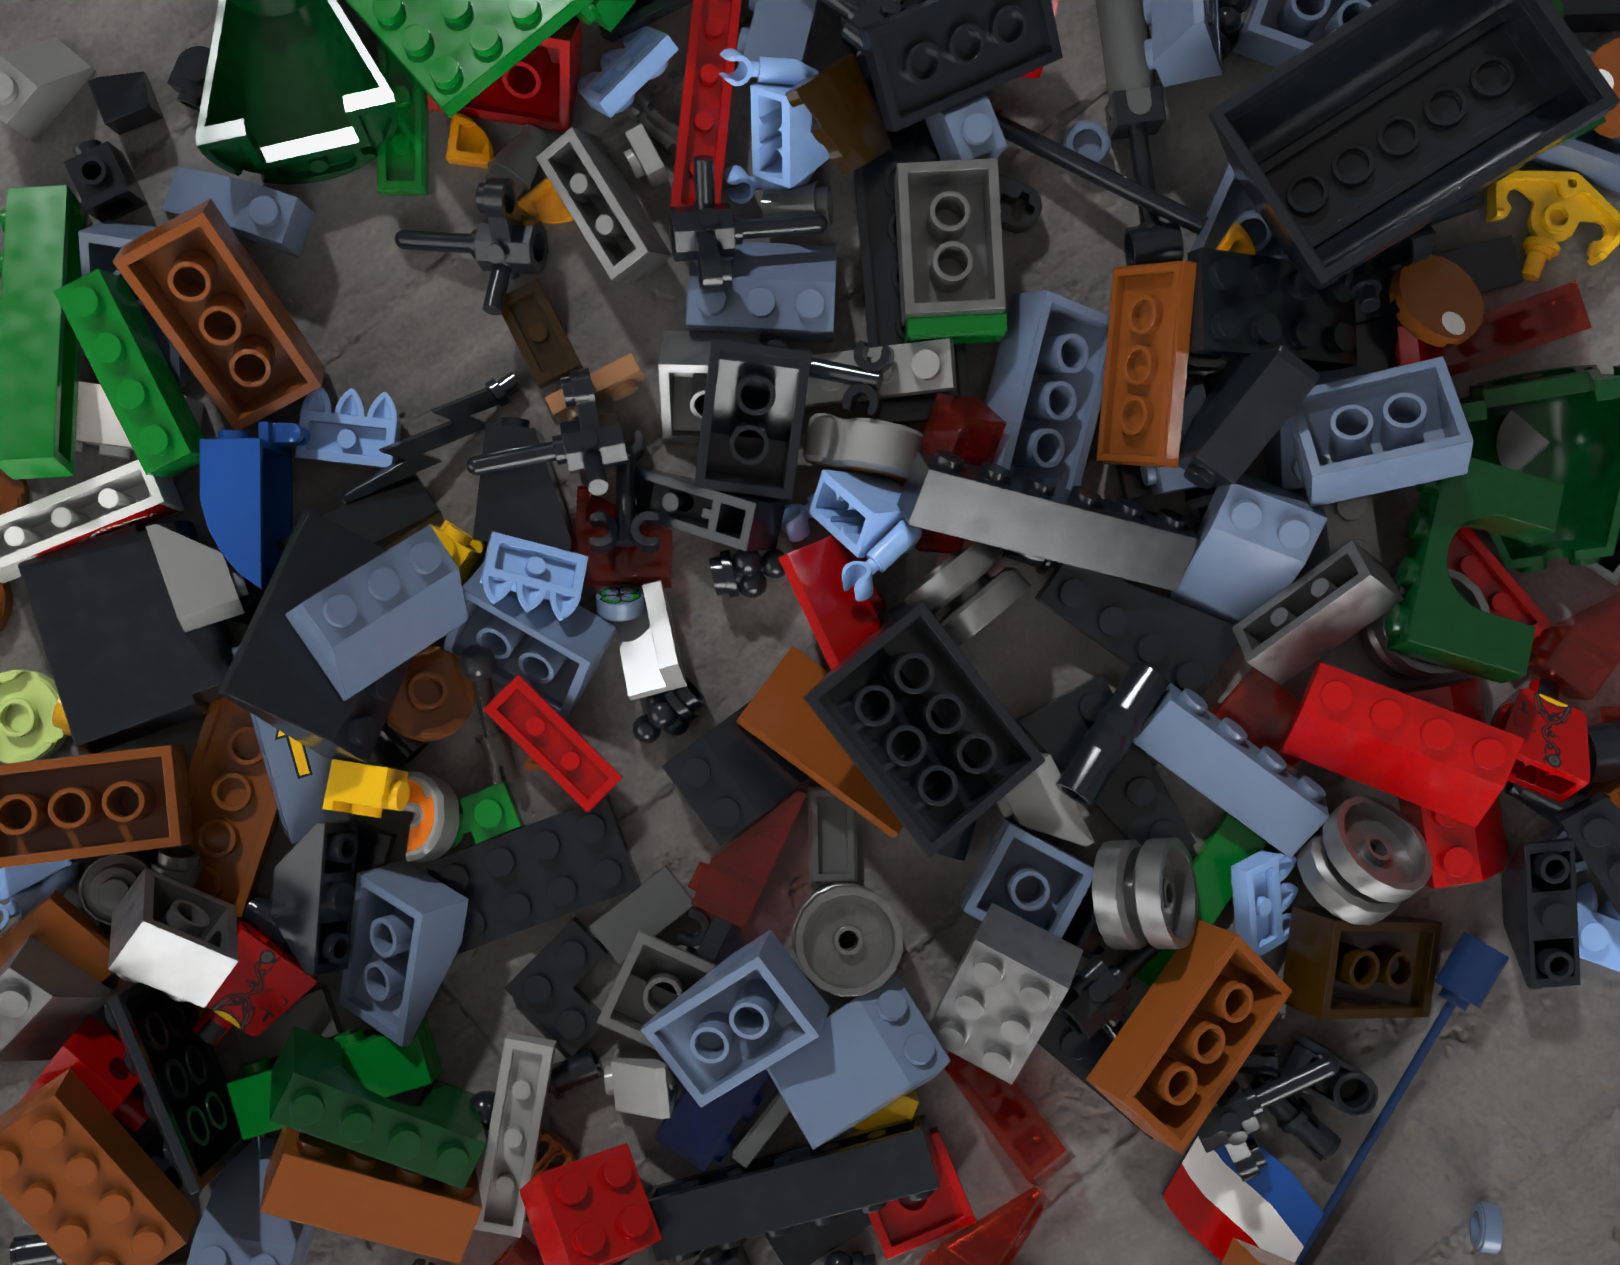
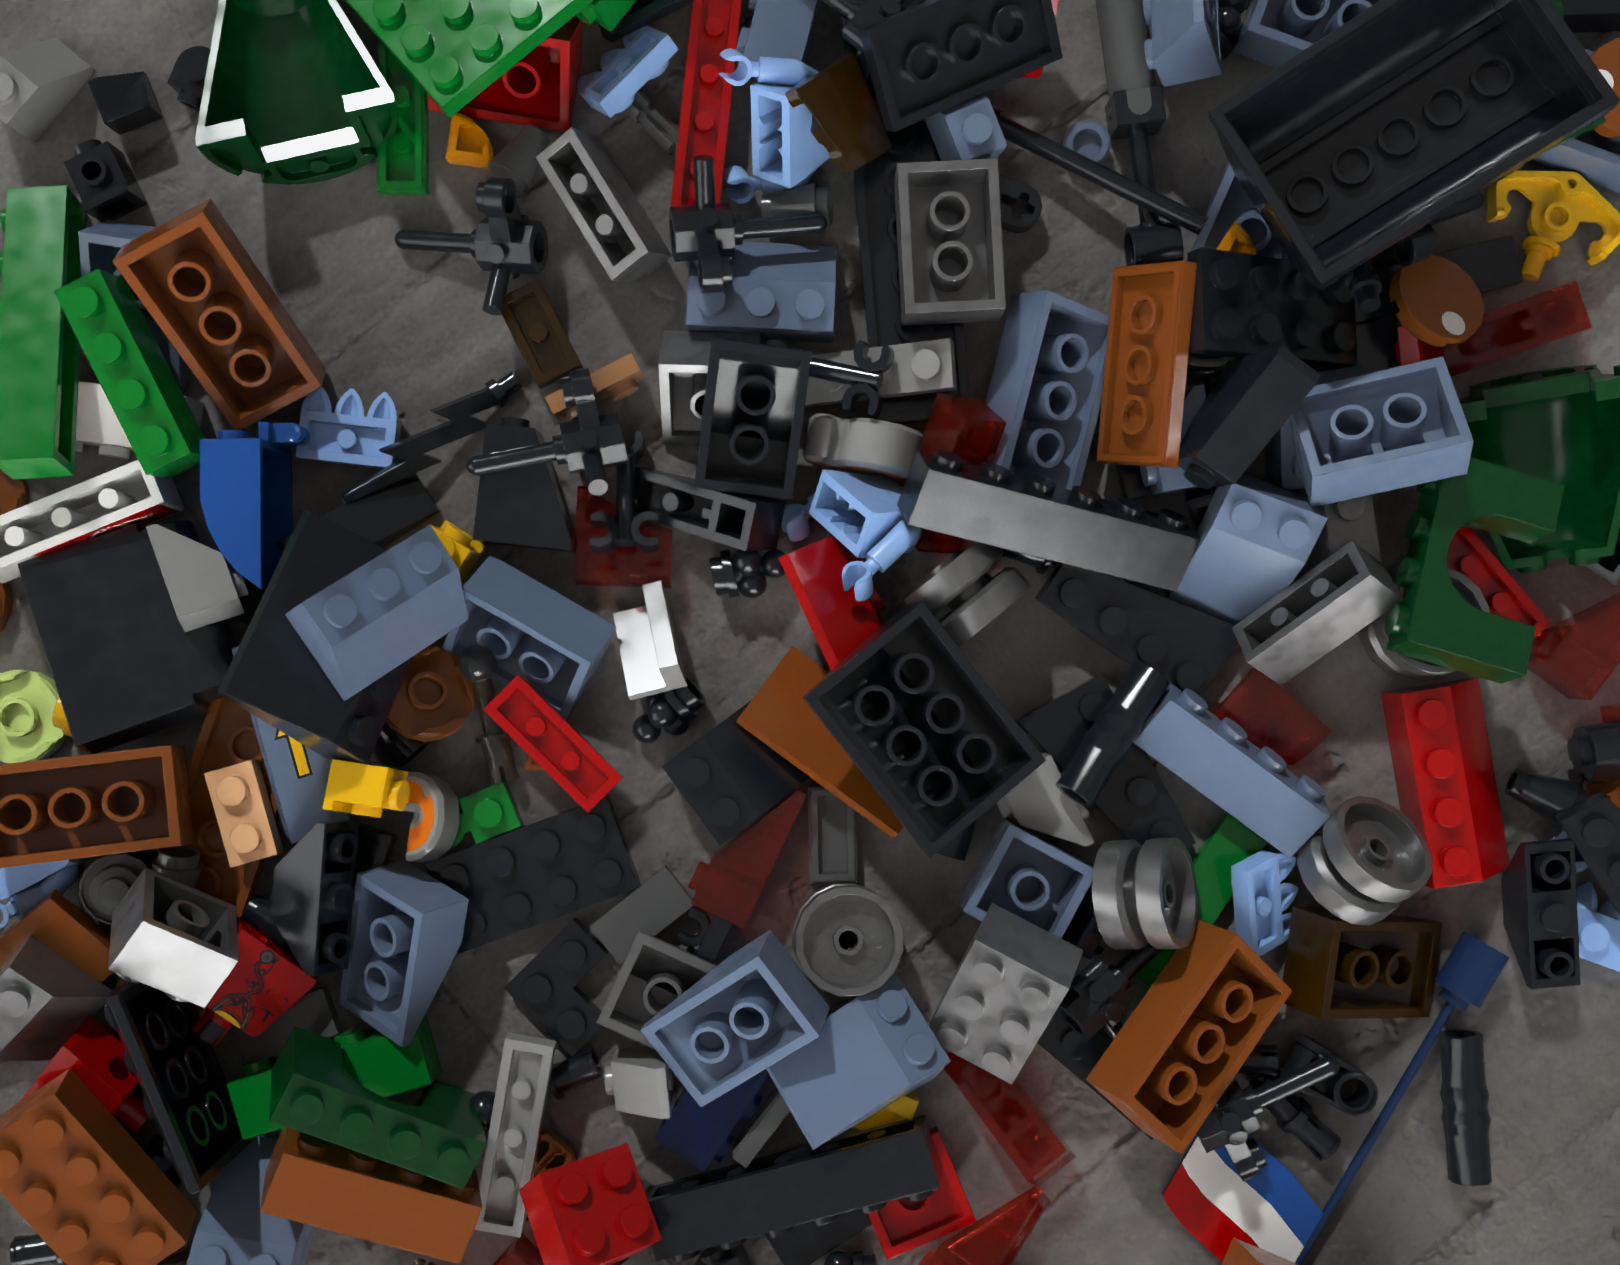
sand blue slope [162,165,315,258] -> none
light blue plate [479,531,588,621] -> none
light orange tile [517,177,574,224] -> none
sand blue tile [596,585,645,621] -> none
light grey plate [623,124,669,189] -> none
green tile [904,313,1008,345] -> none
red slope [1281,660,1525,827] -> none
sand blue tile [1469,1201,1503,1254] -> none
red torso [1490,679,1591,803] -> none
dark grey tile [1496,410,1550,472] -> none
none -> light nougat plate [204,759,284,868]
none -> black axle [1439,1029,1492,1186]

